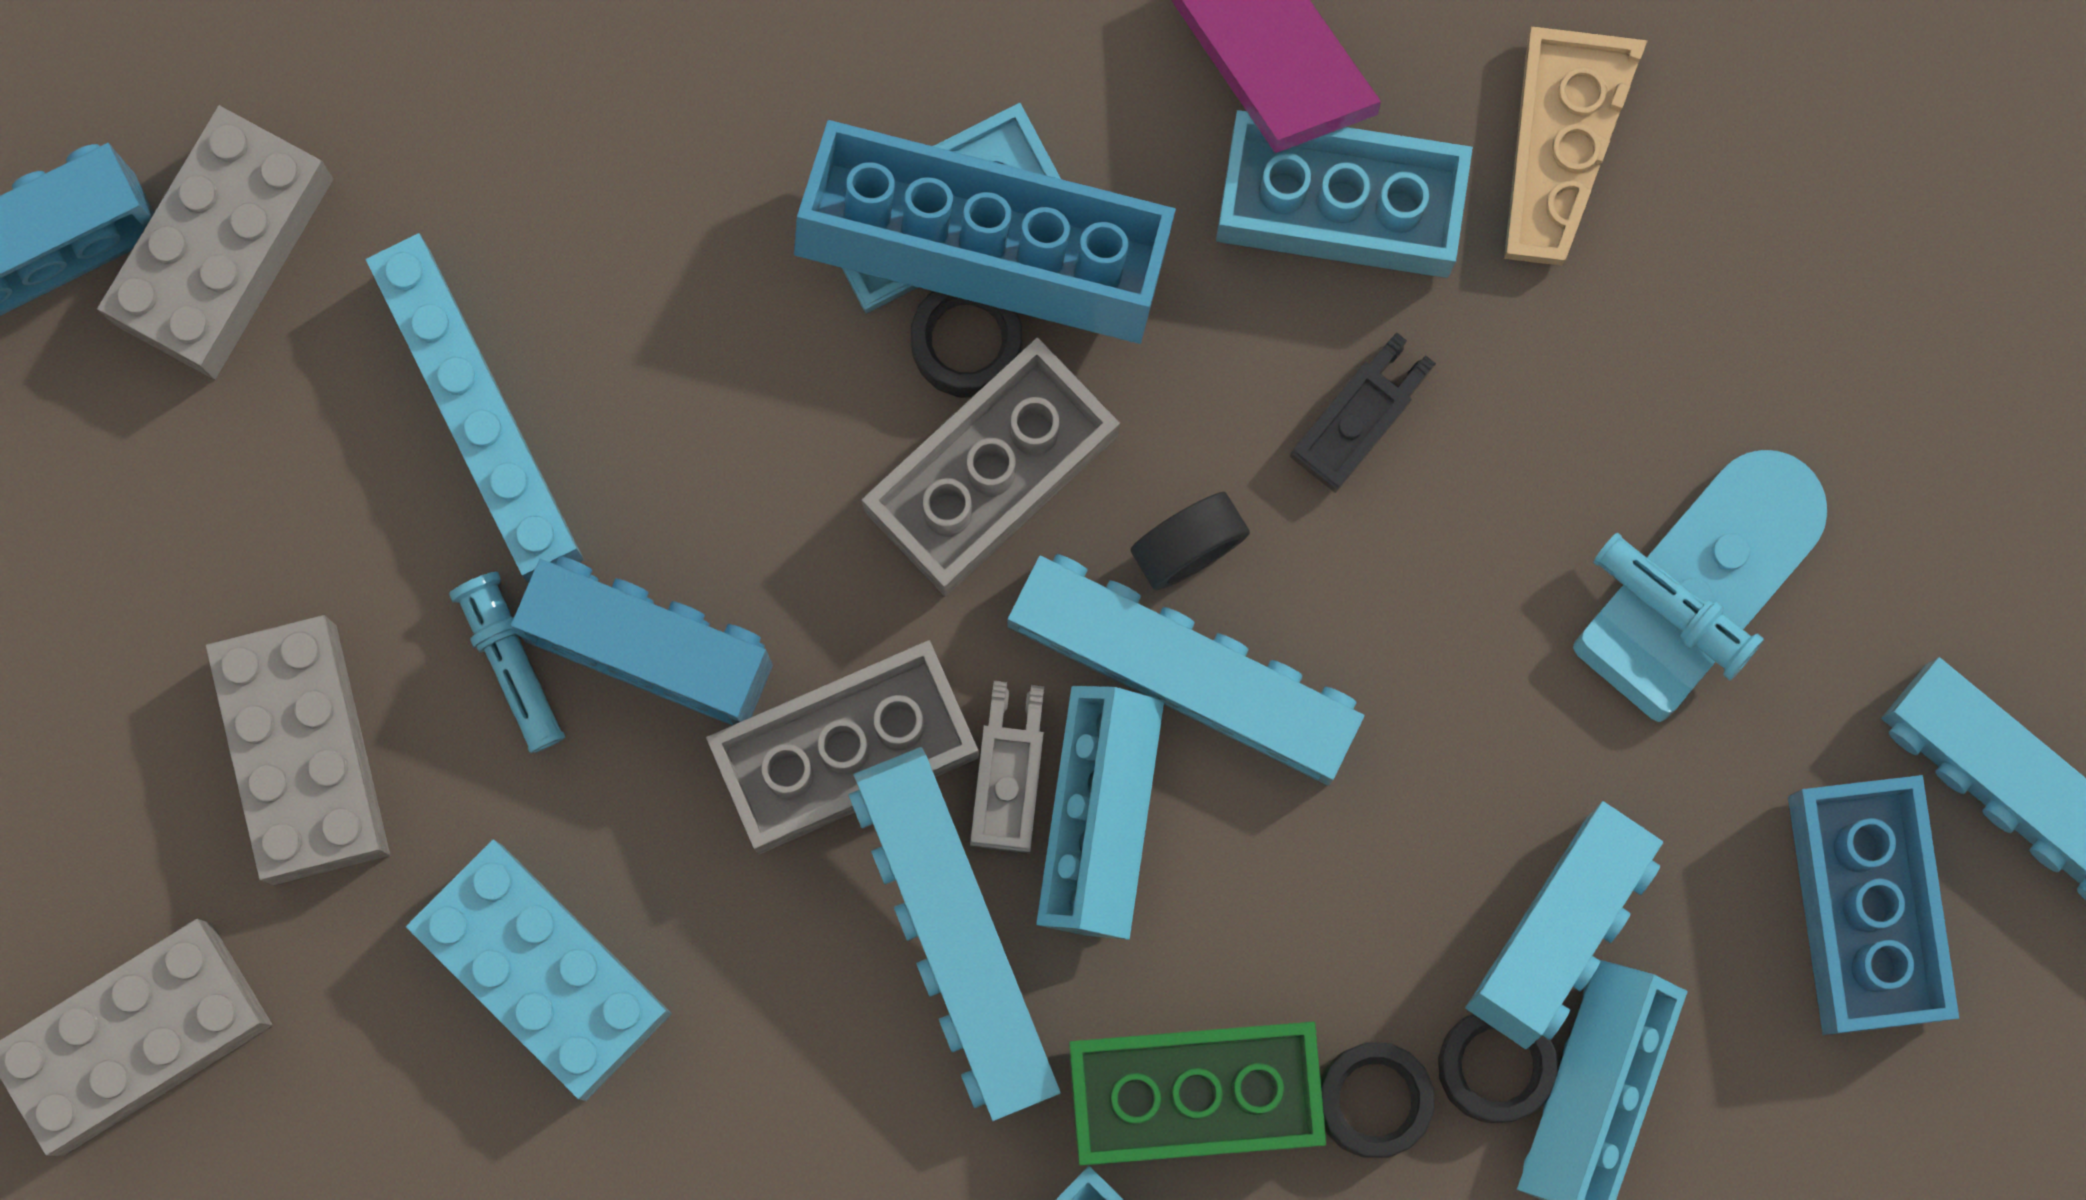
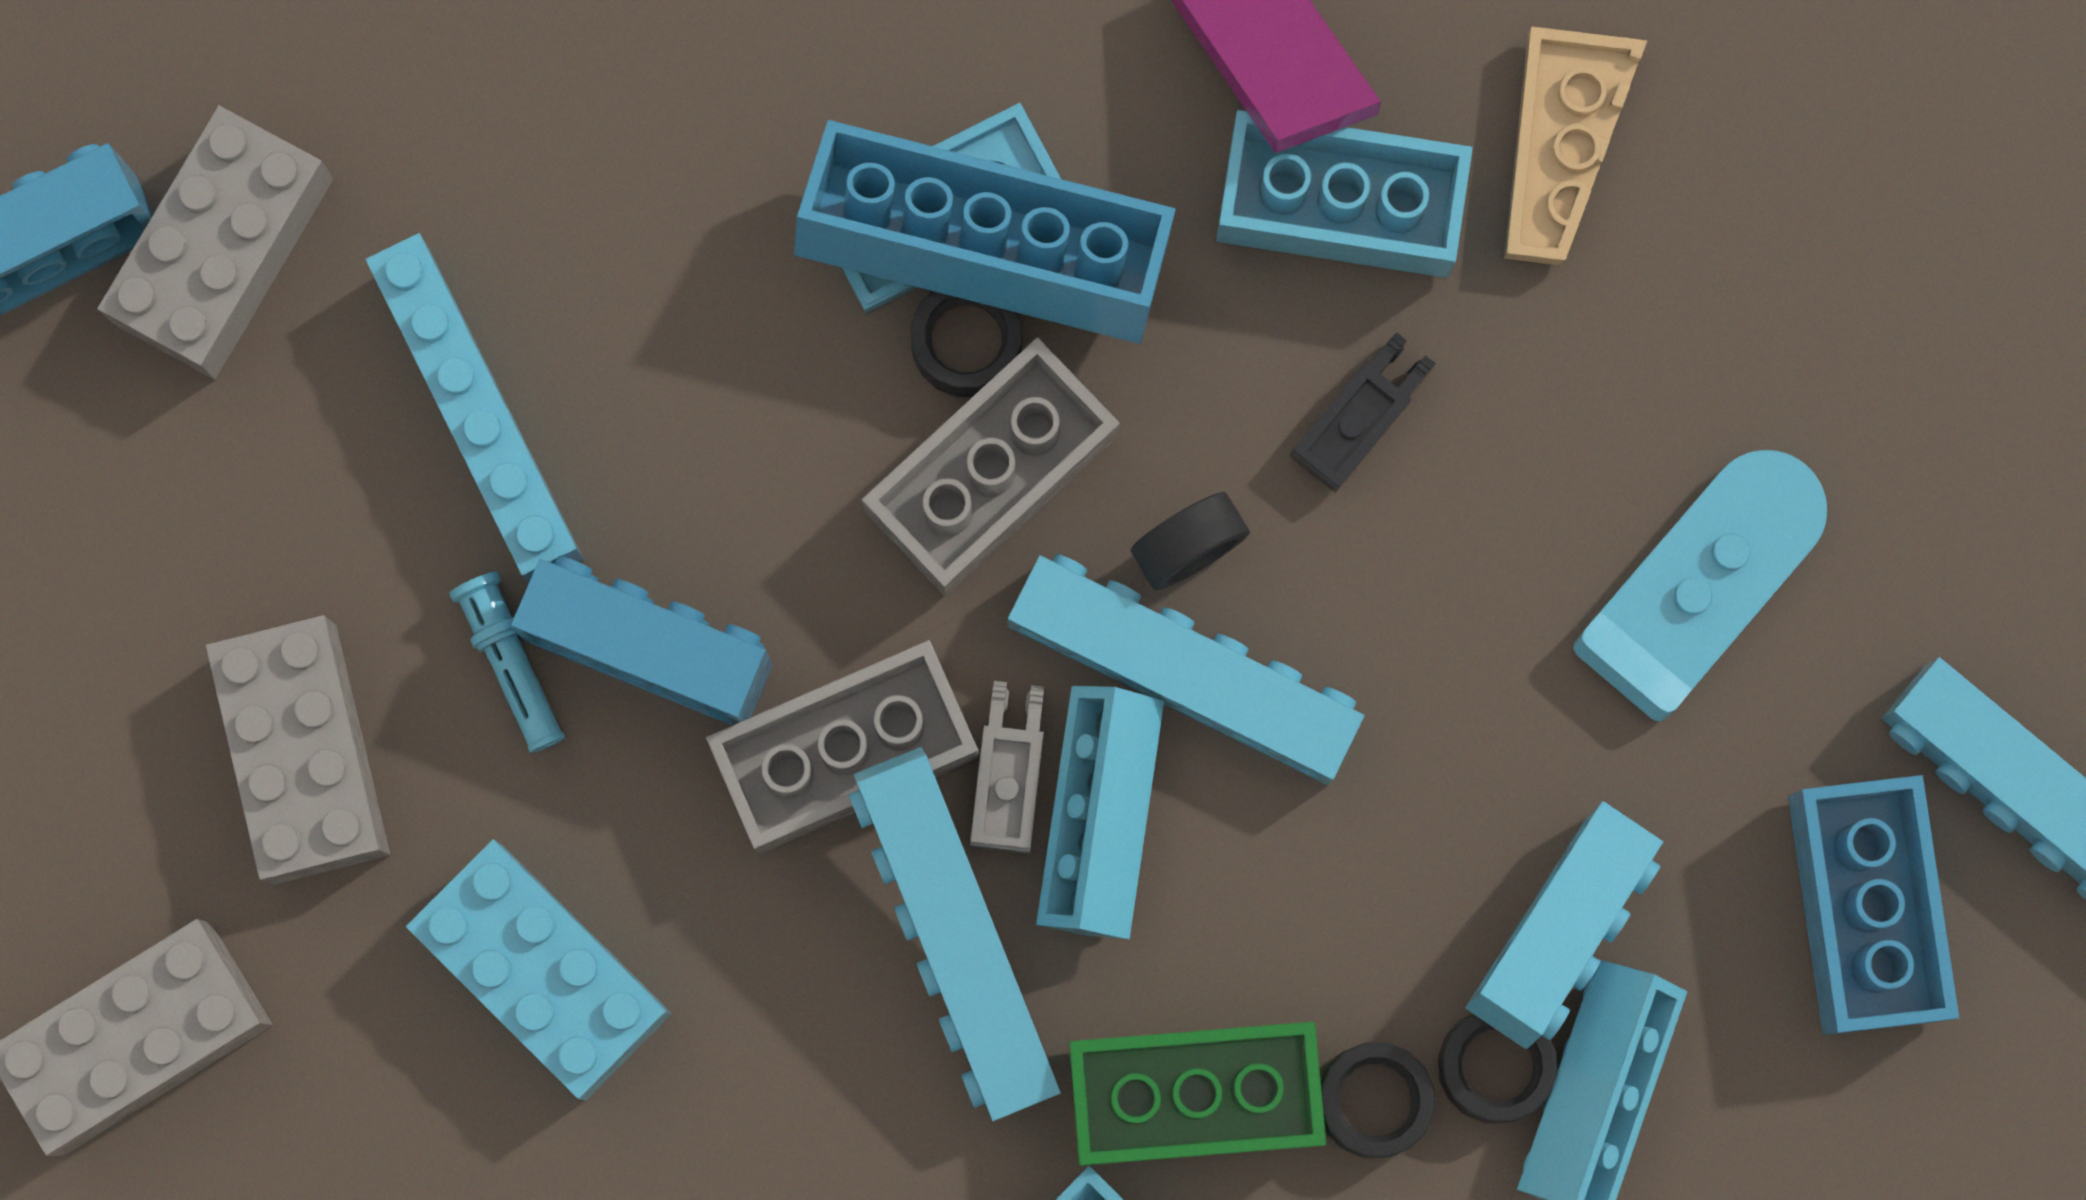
medium azure pin [1593,532,1764,681] -> none

